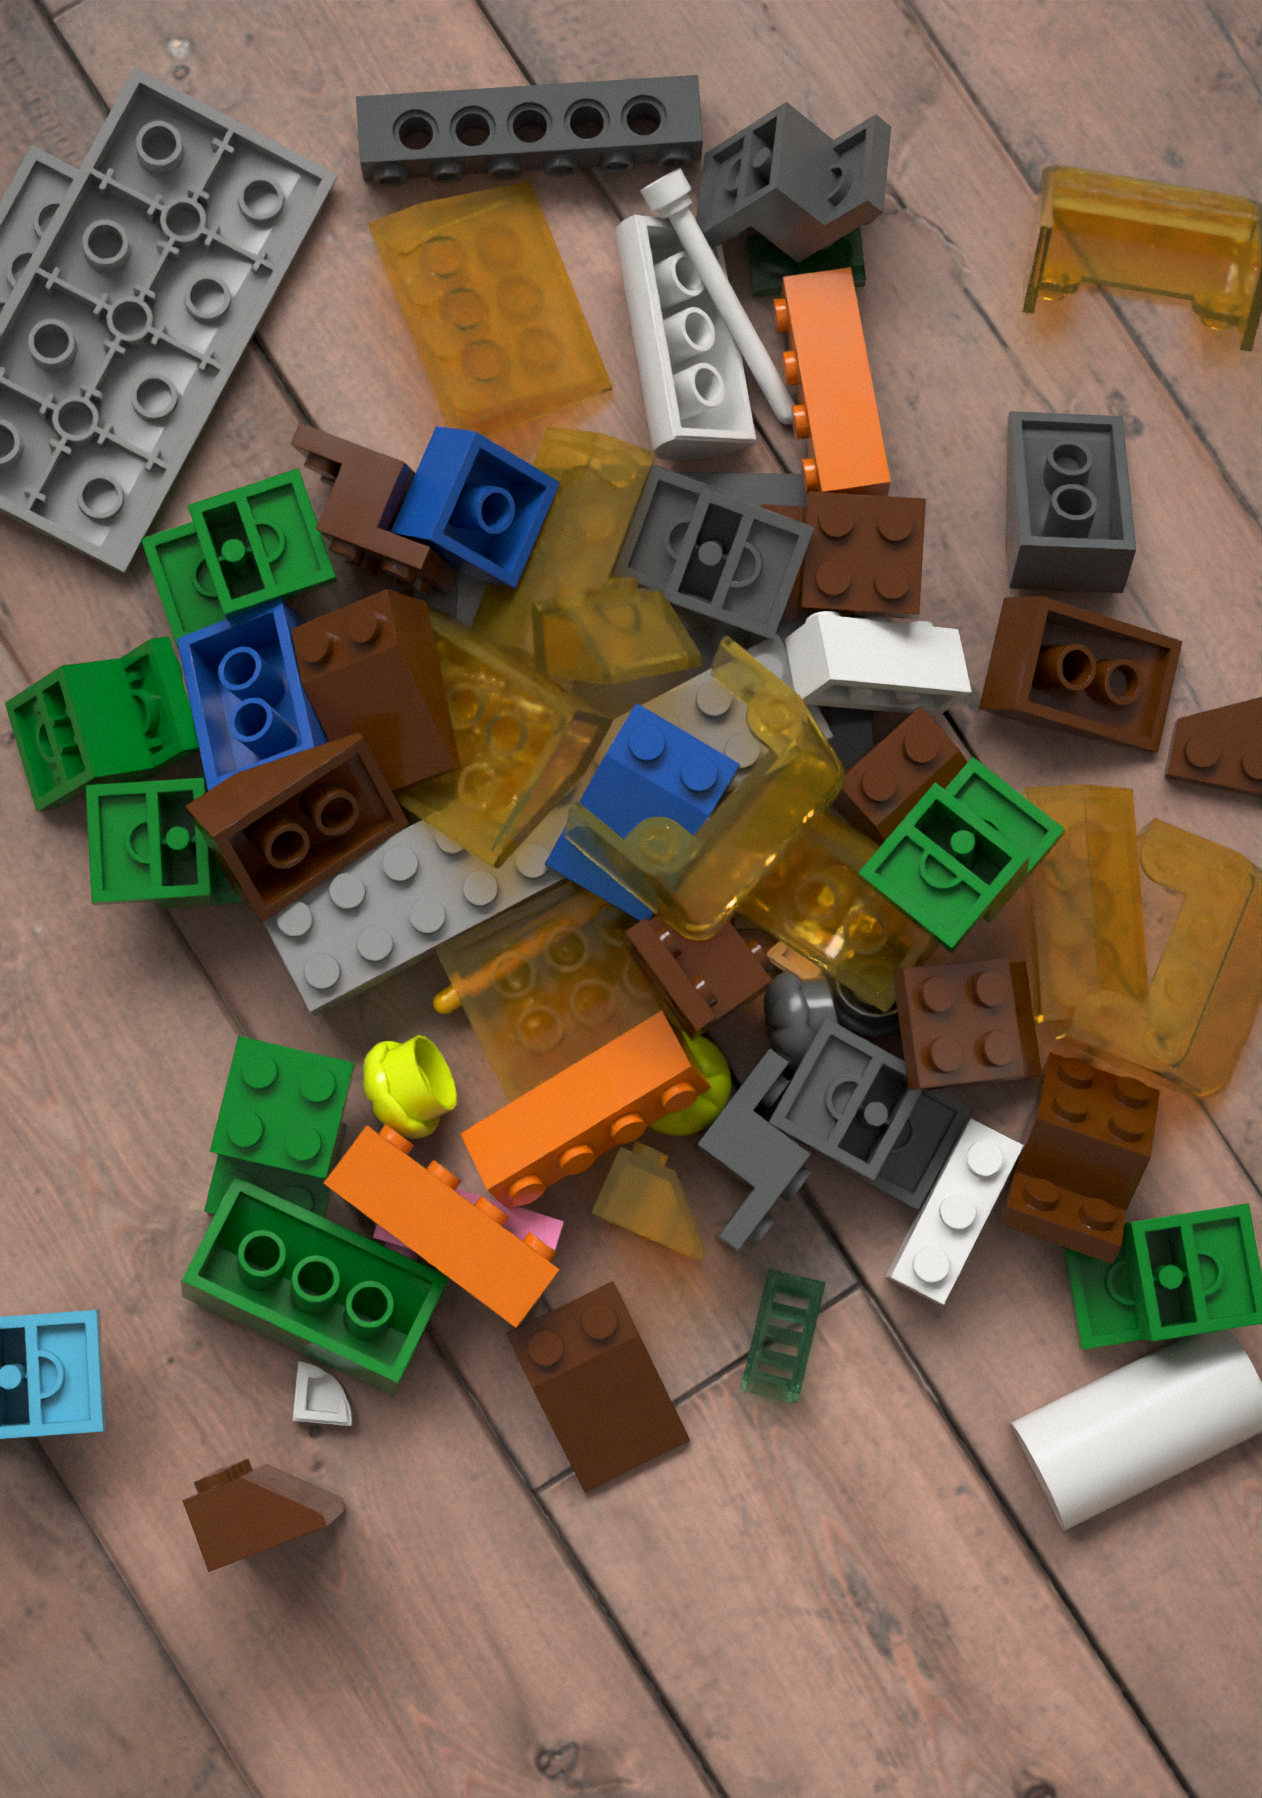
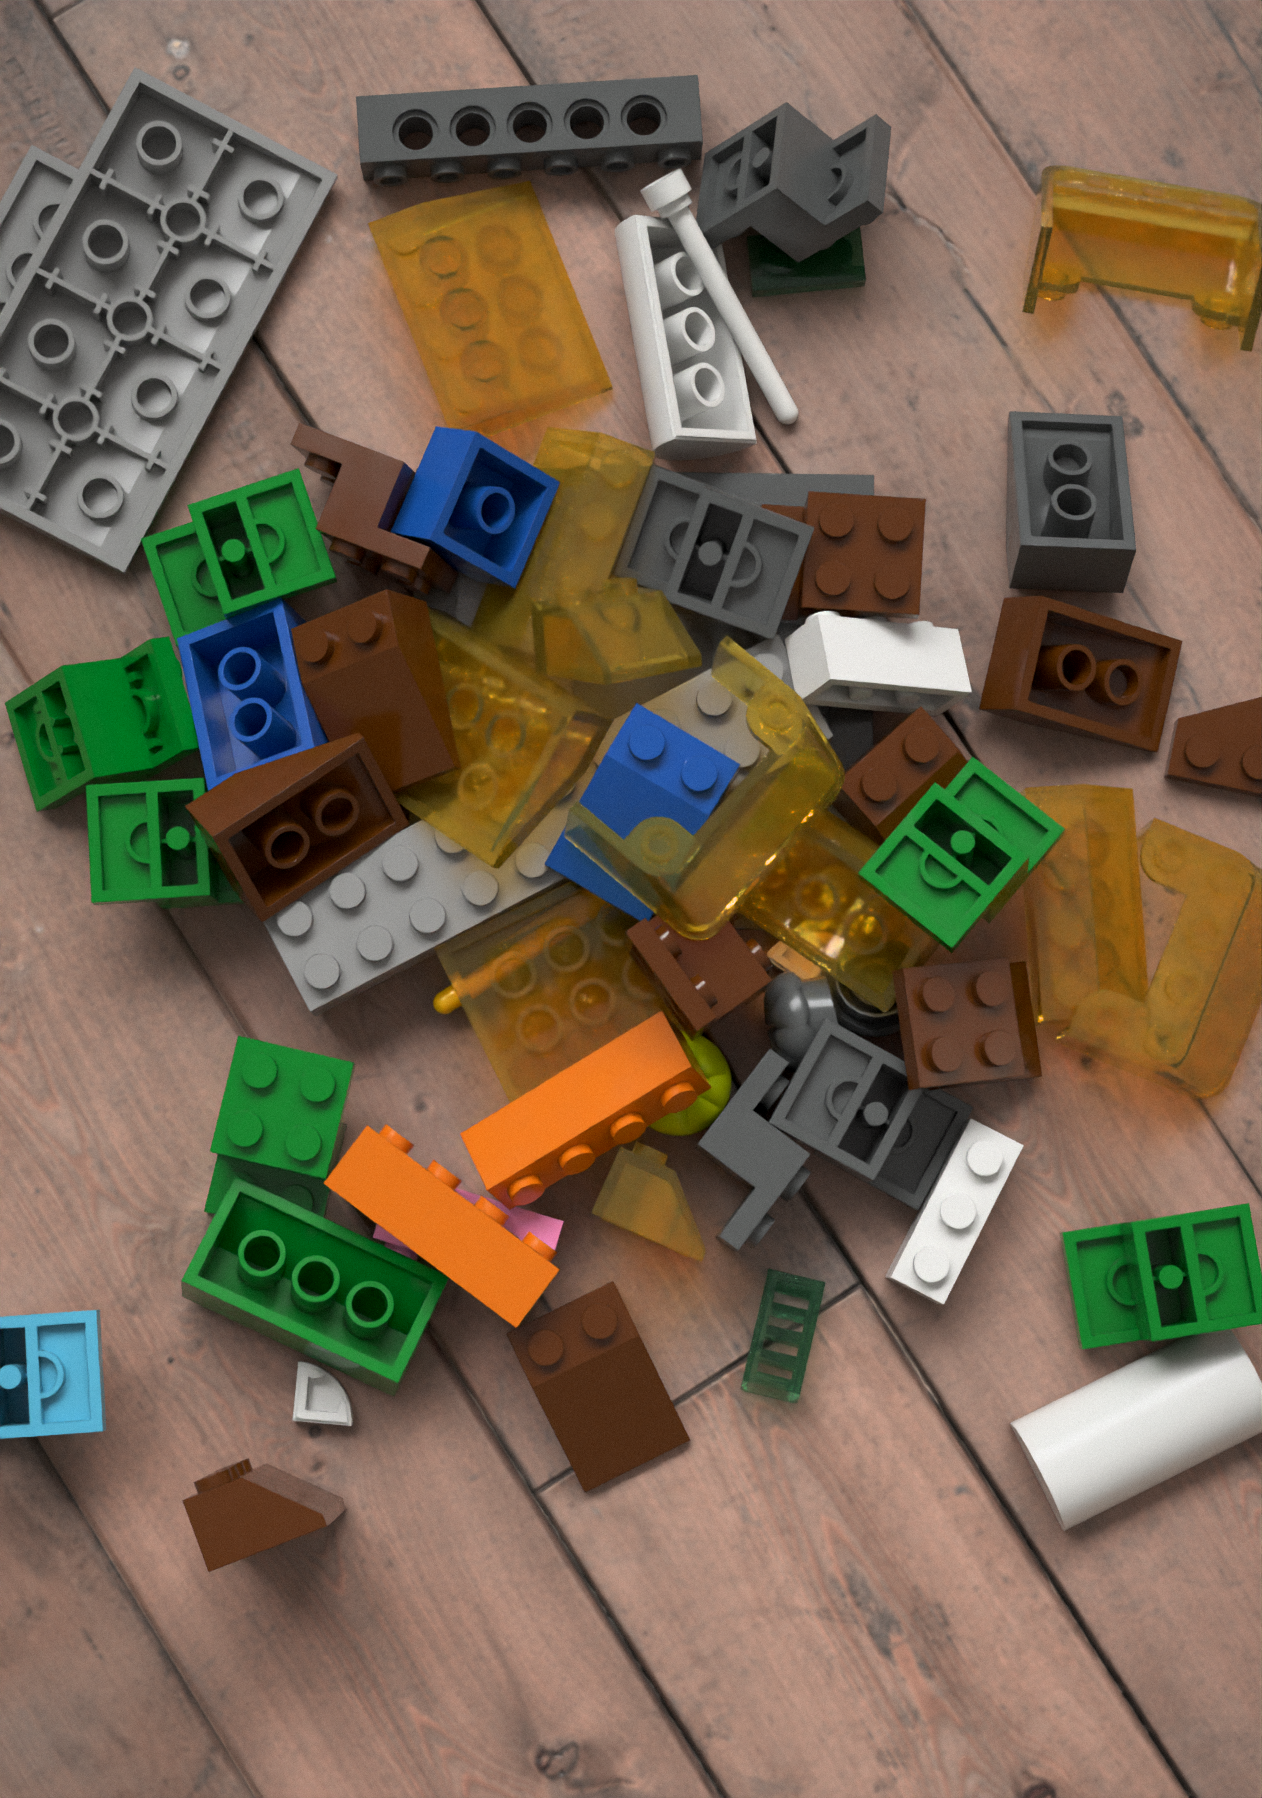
neon yellow piece [362,1035,457,1139] -> none
orange brick [772,267,891,496] -> none
reddish brown bracket [1000,1052,1160,1264] -> none

